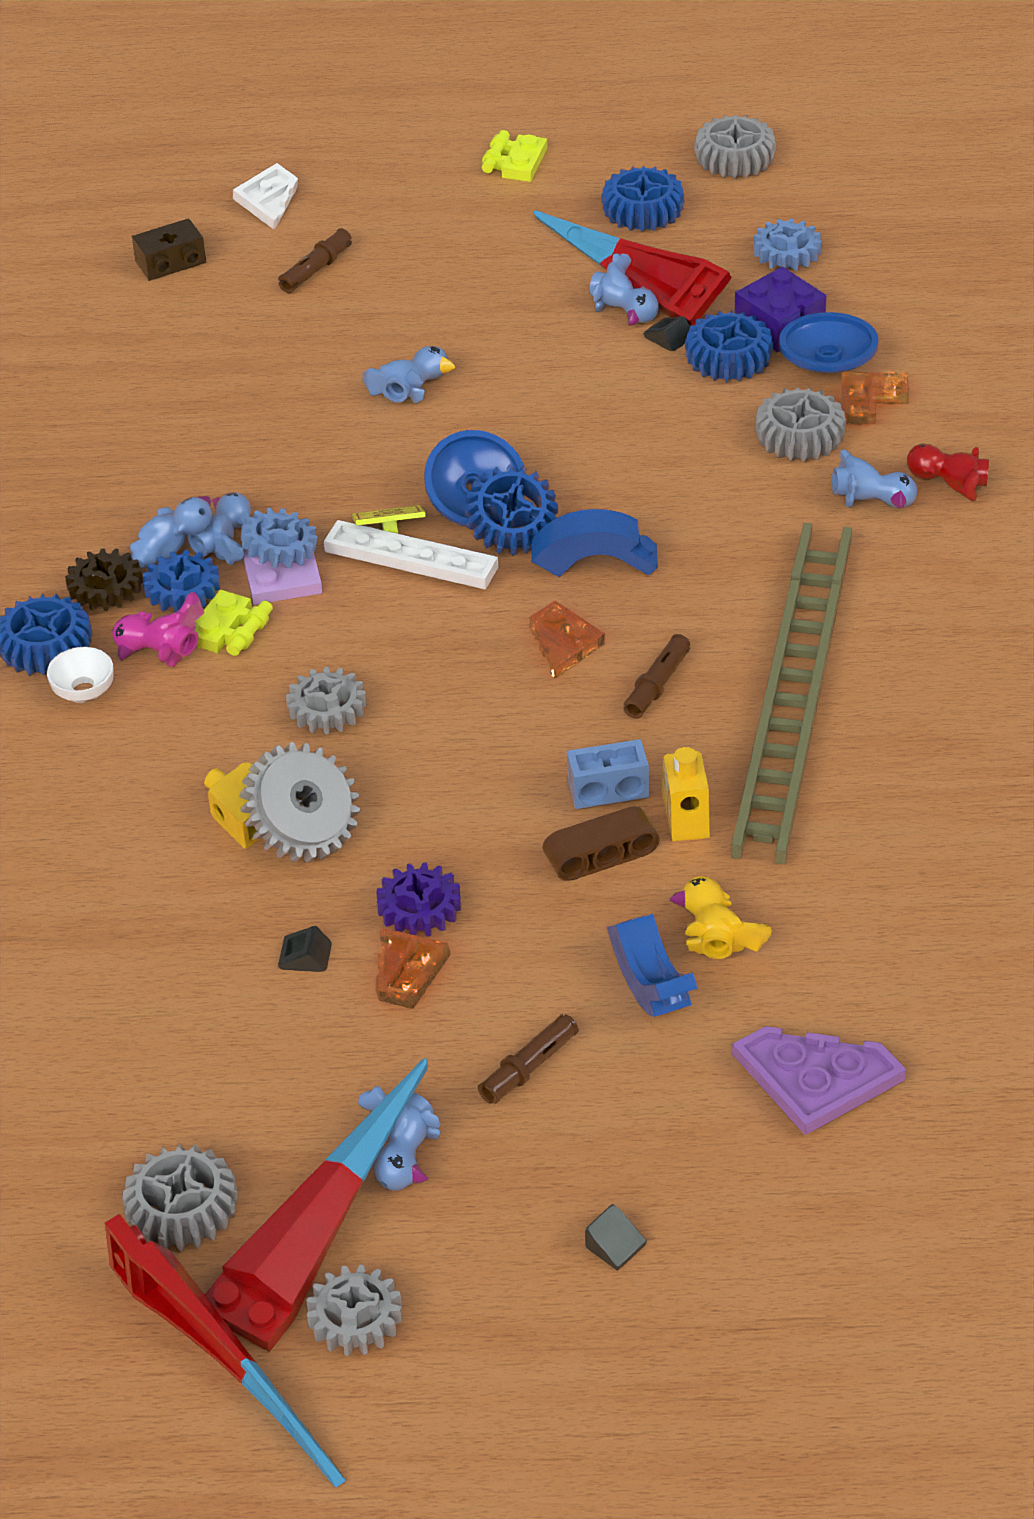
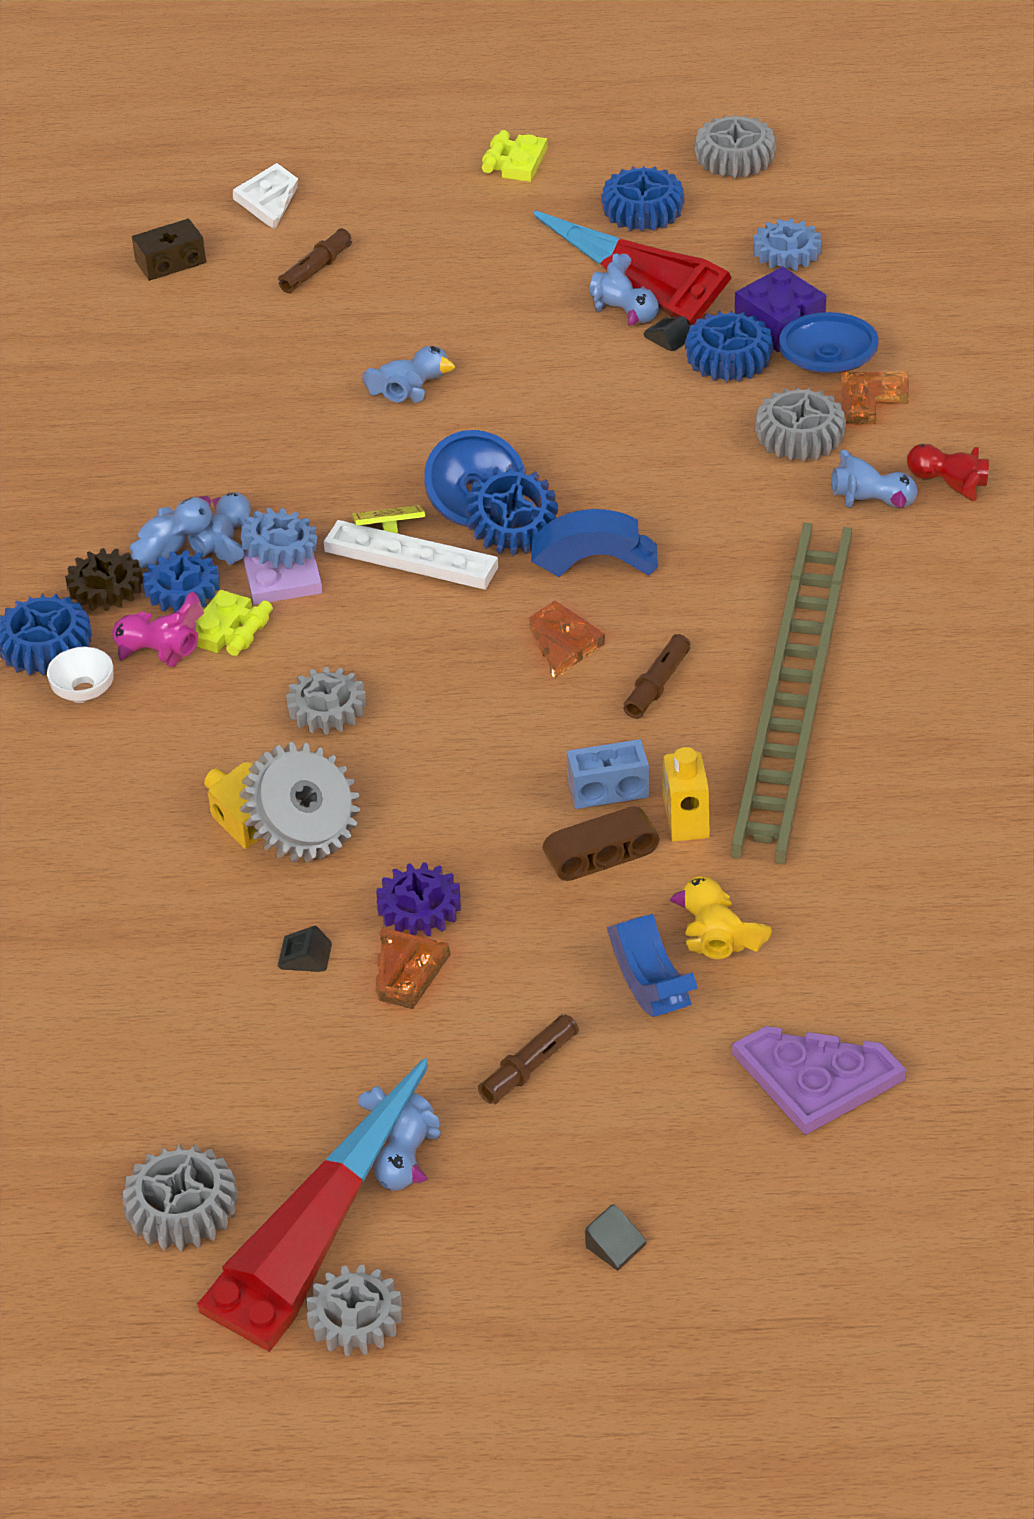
red plate [105,1214,346,1487] -> none

